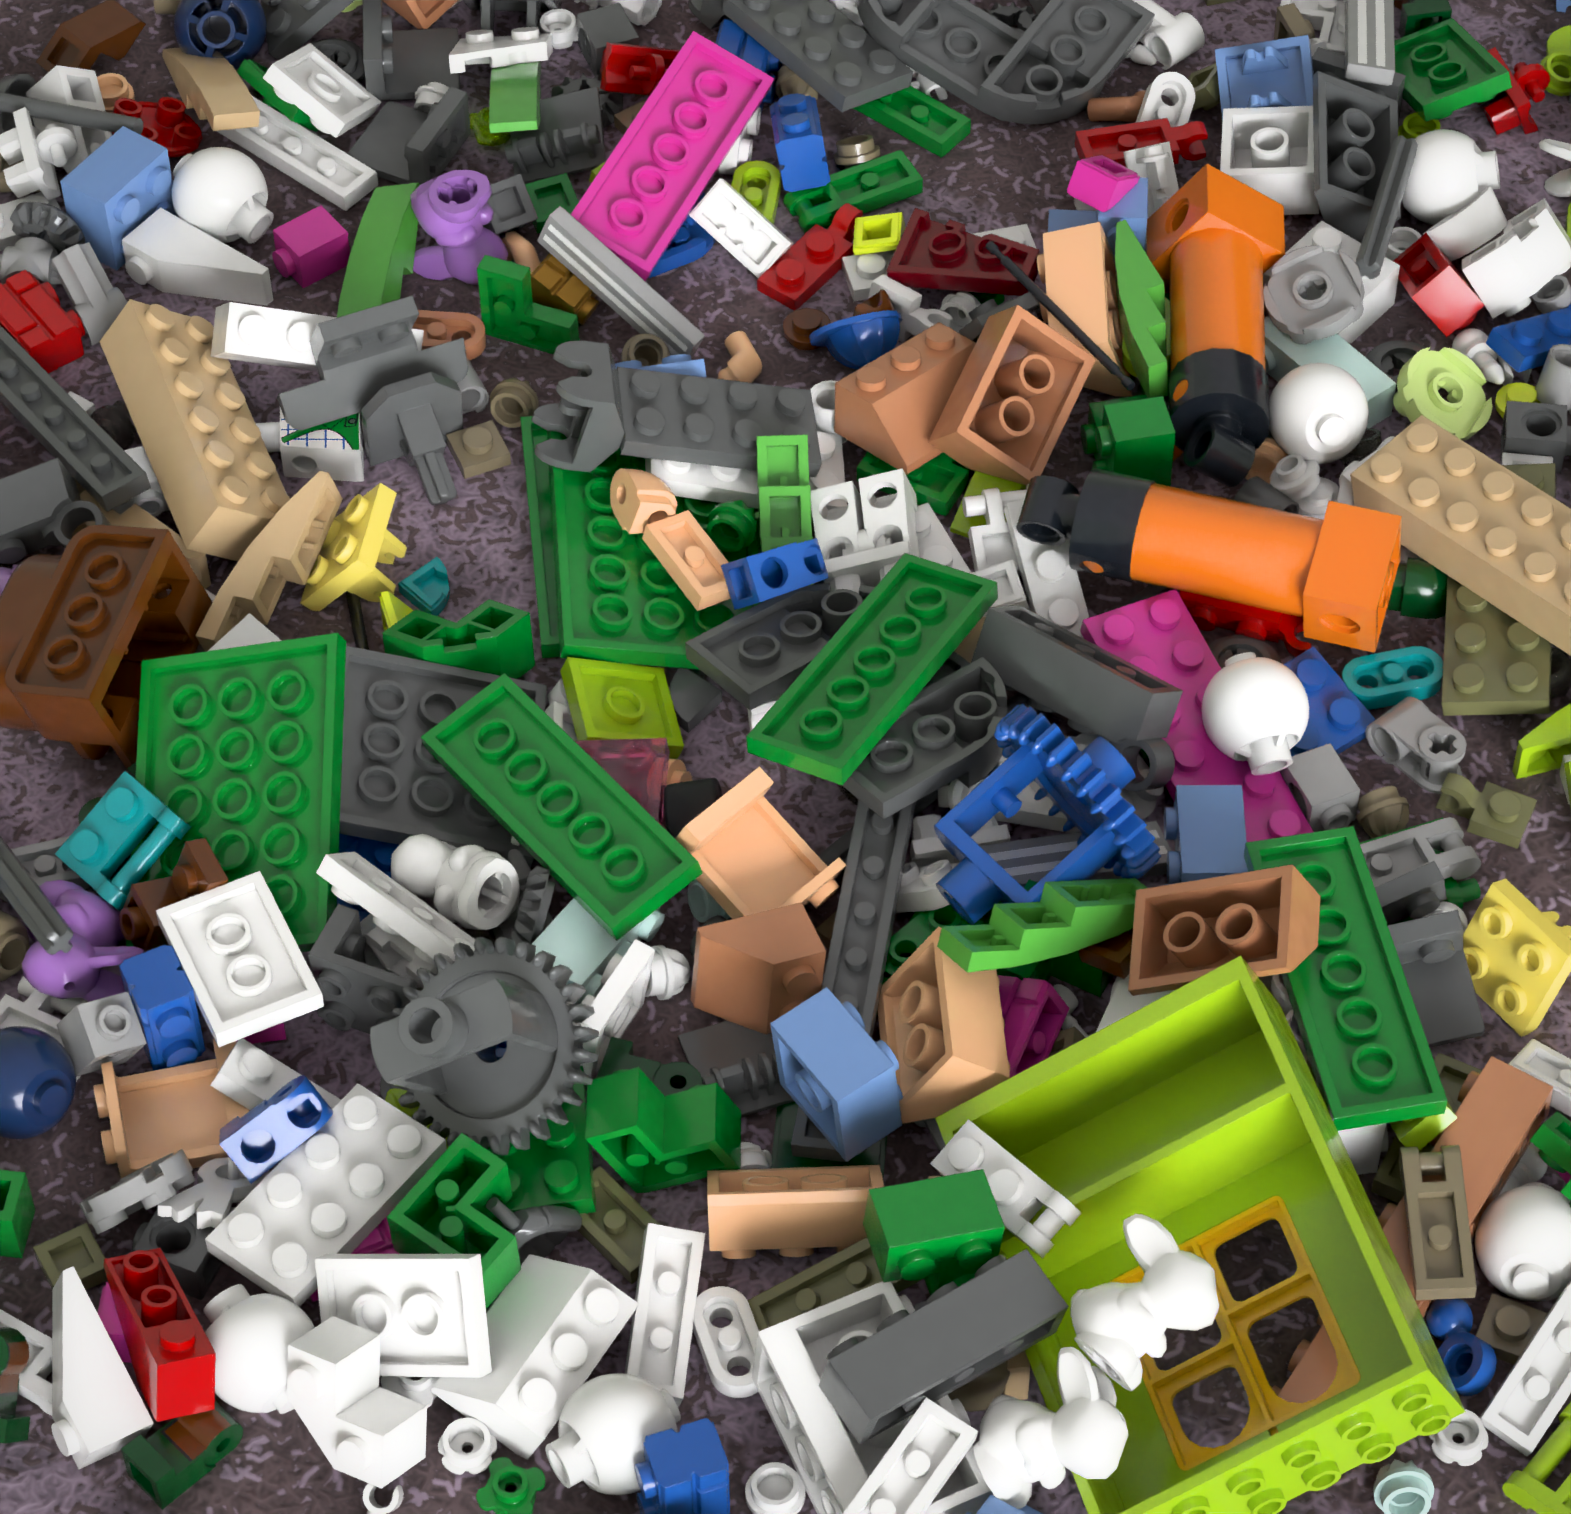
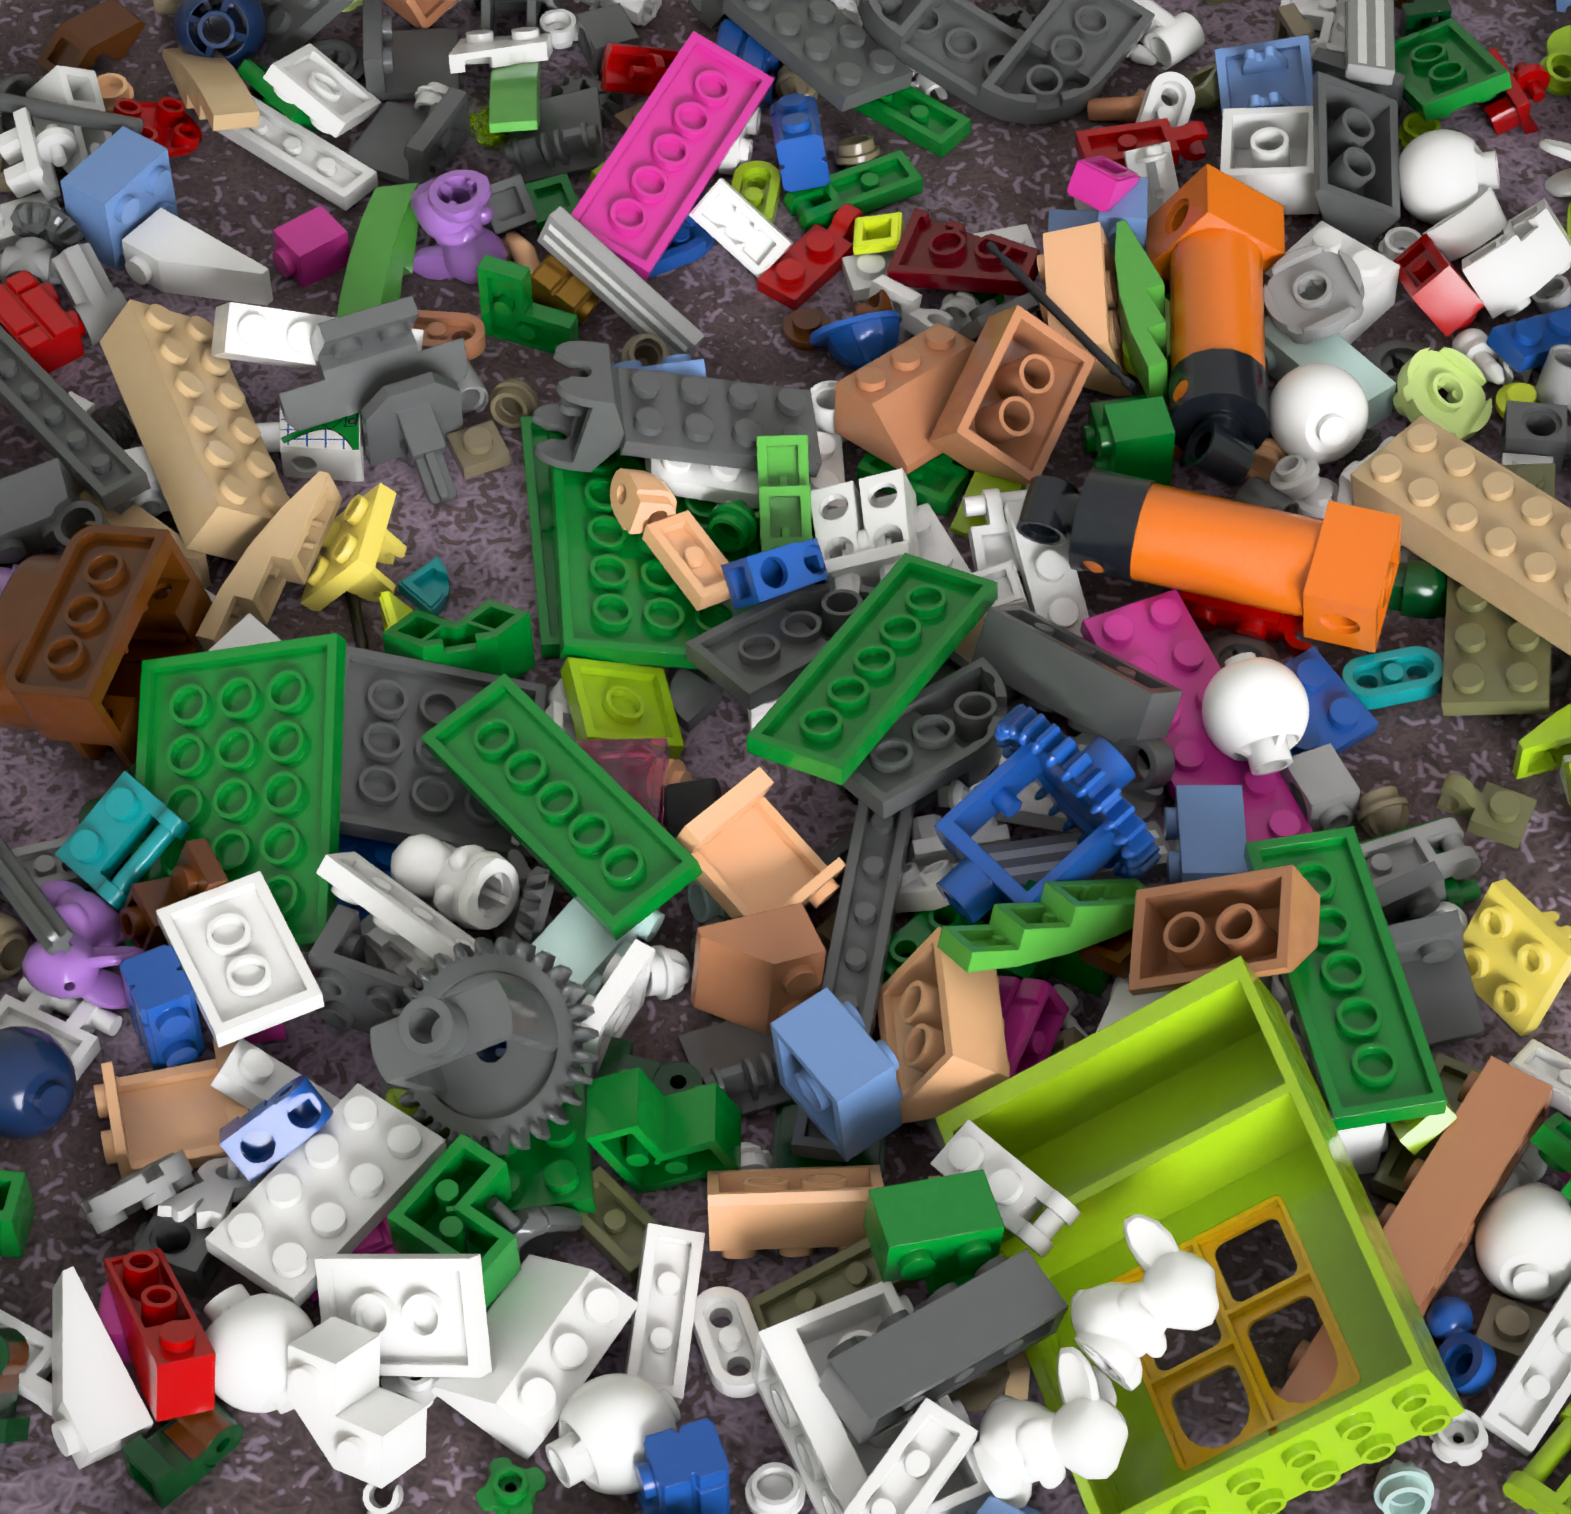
olive plate [33,1223,108,1290] -> none
light grey brick [57,991,147,1077] -> none
white brick [172,147,274,244] -> none
white plate [438,1418,497,1475] -> none
light nougat arm [718,331,762,383] -> none
dark grey axle [1355,135,1418,279] -> none
light grey piece [1365,697,1467,794] -> none
dark tan plate [1399,1145,1477,1300] -> none

